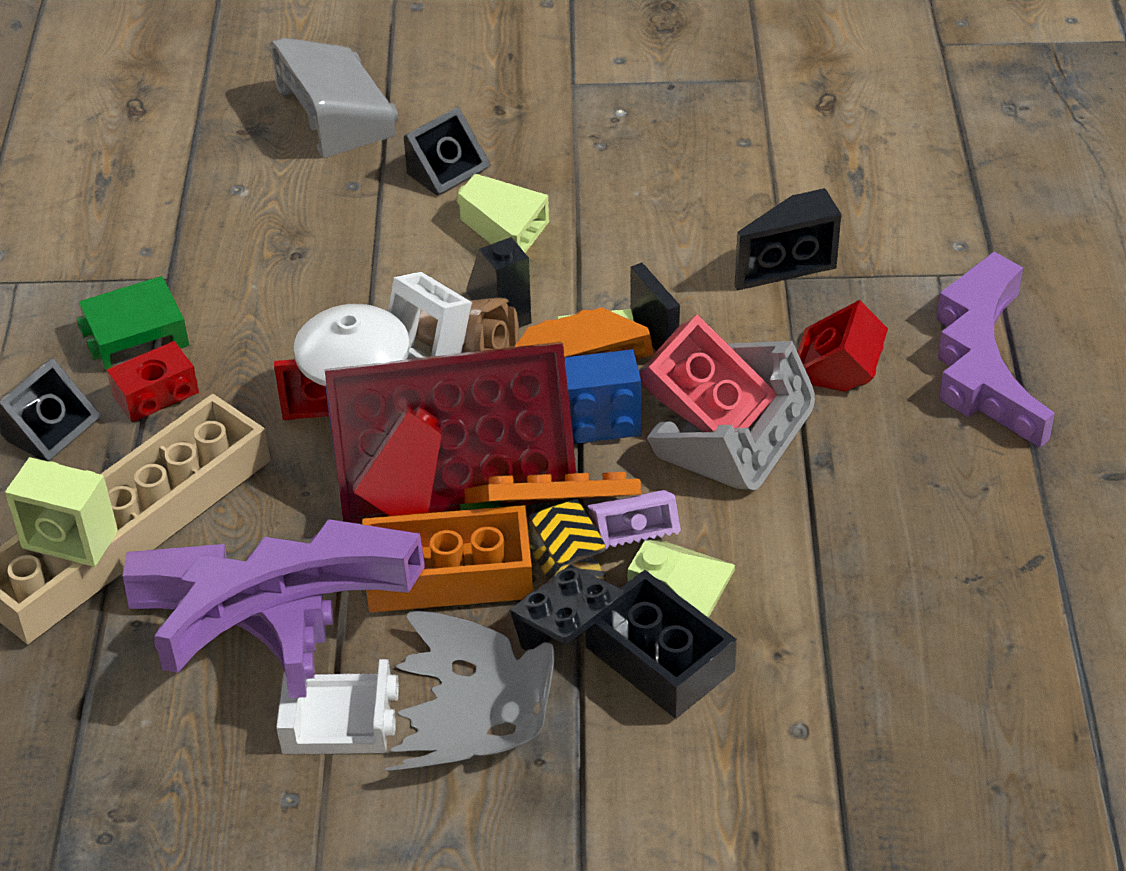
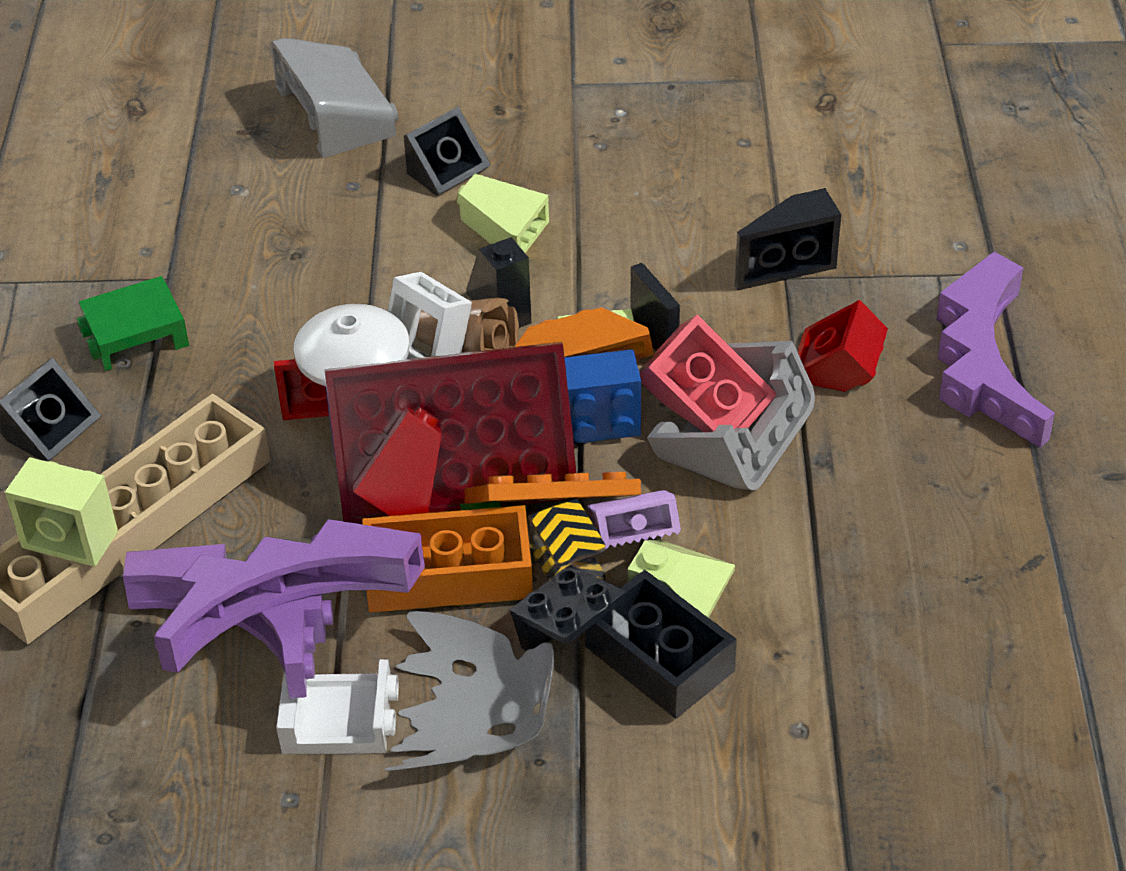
red brick [106,341,199,422] -> none

